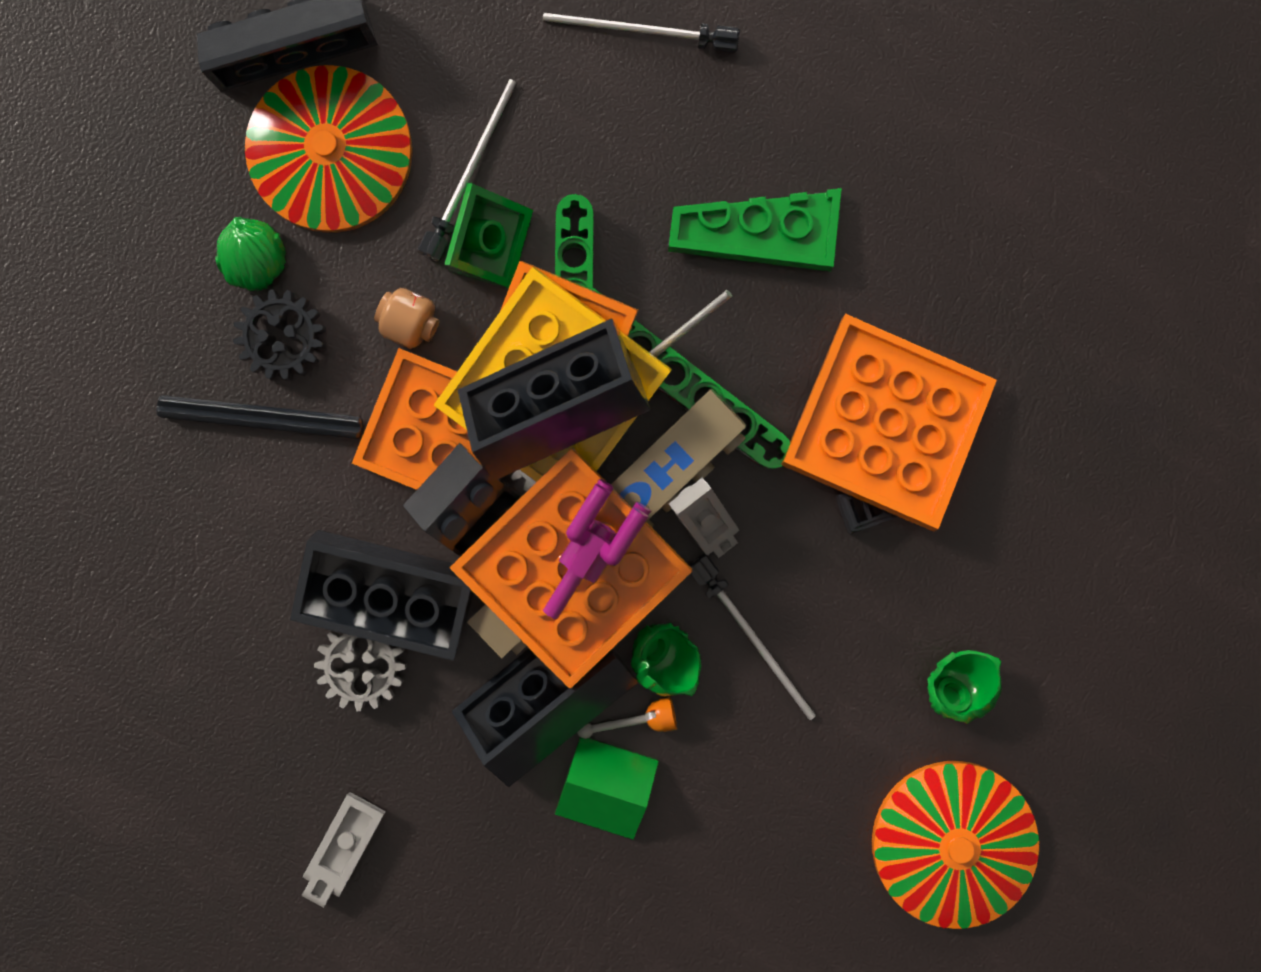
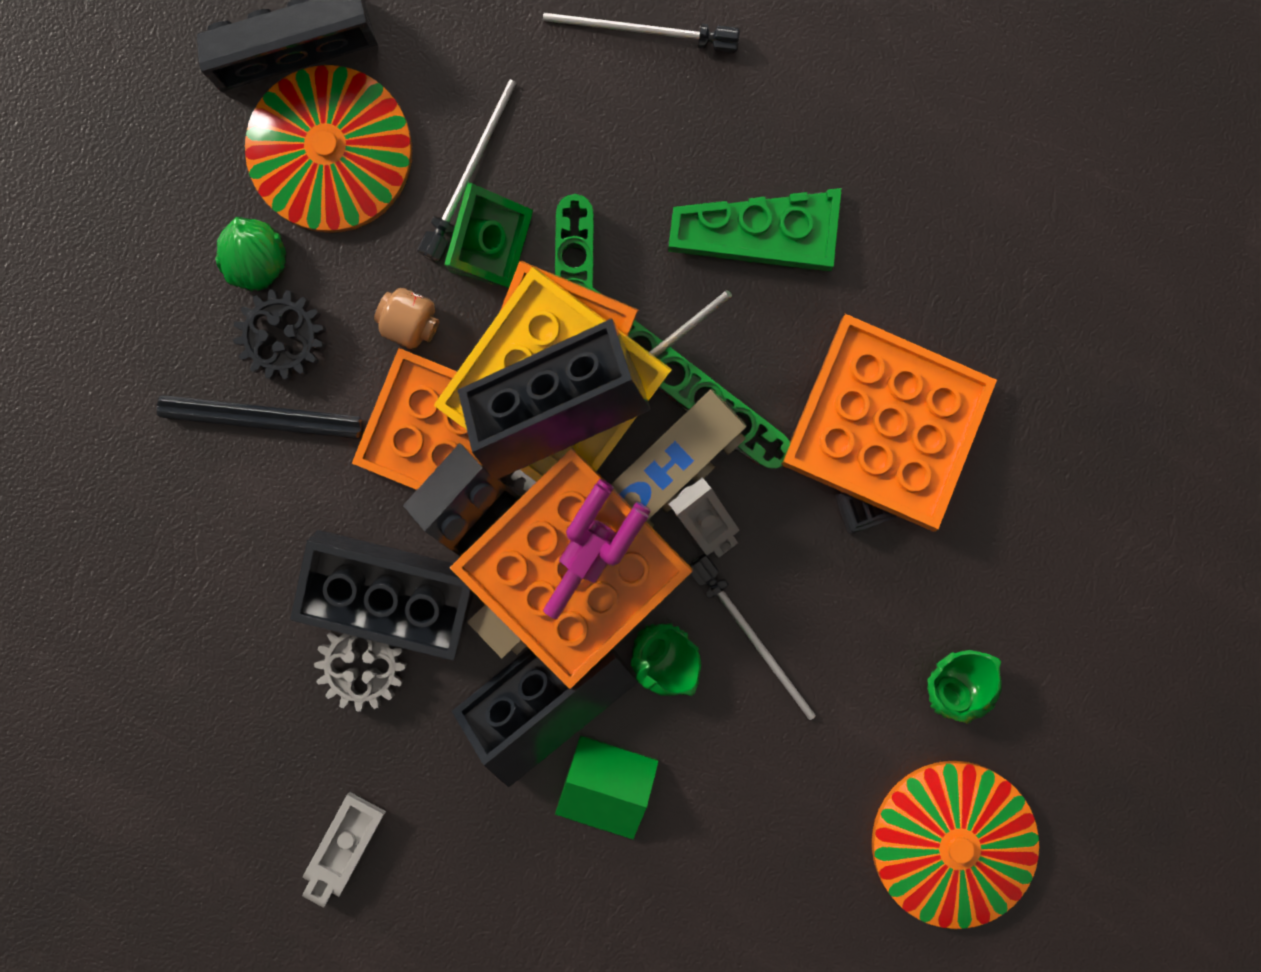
hinge [577,697,677,739] -> none

